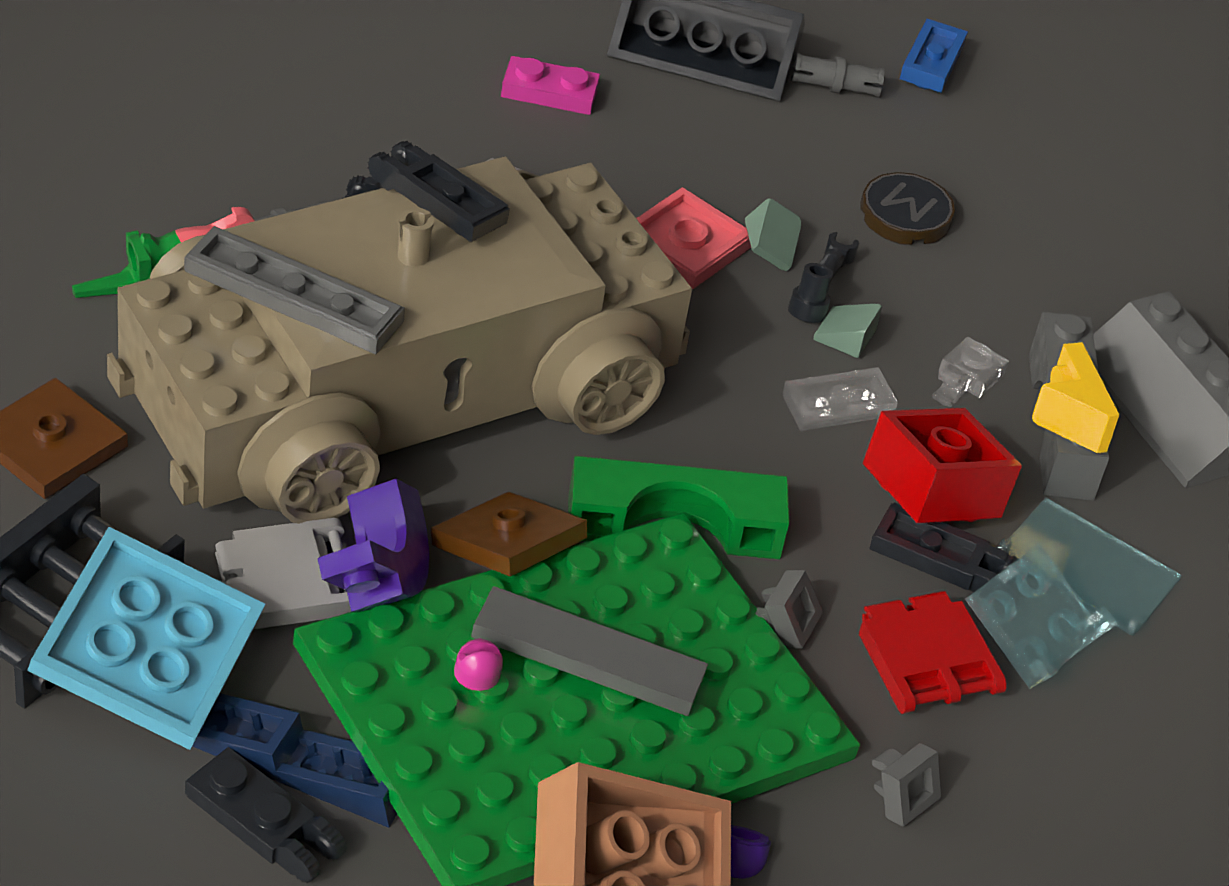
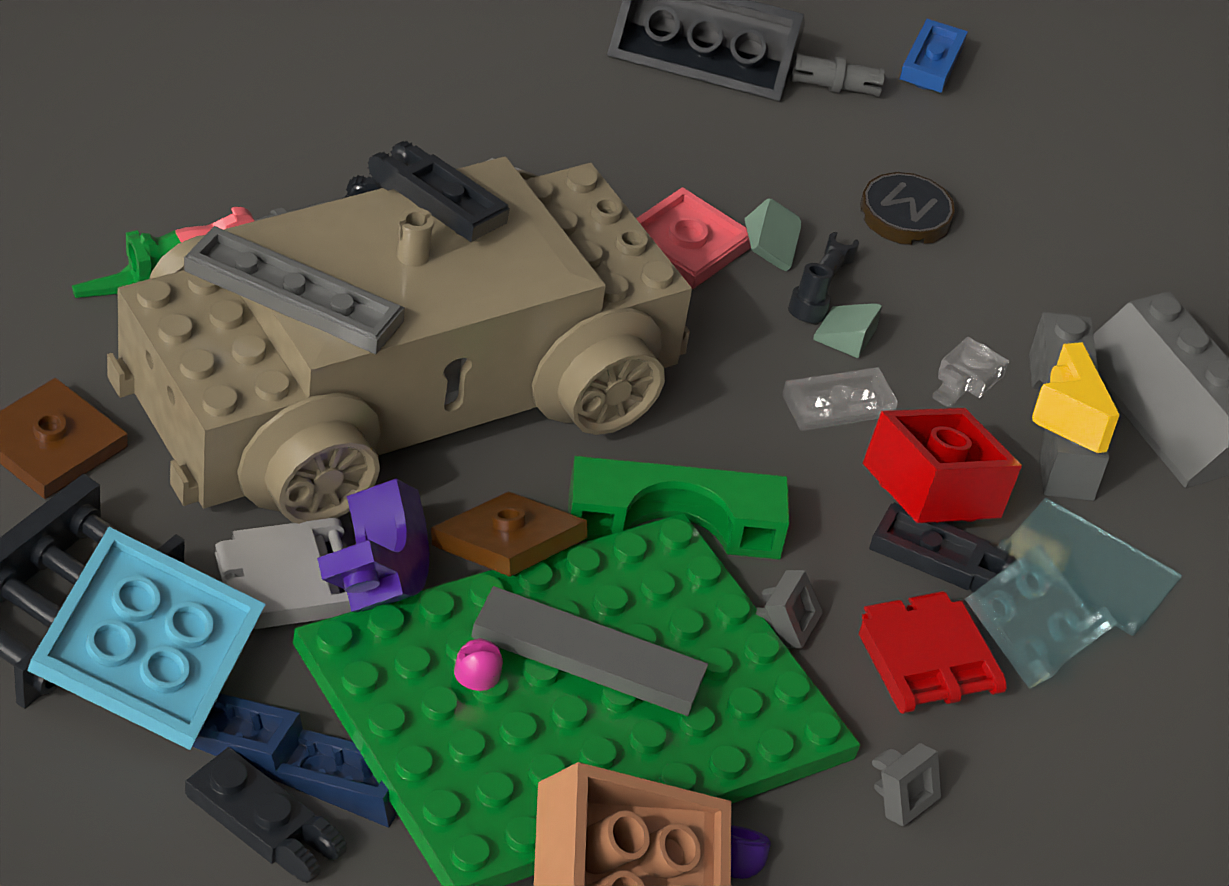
dark pink plate [501,56,600,115] -> none

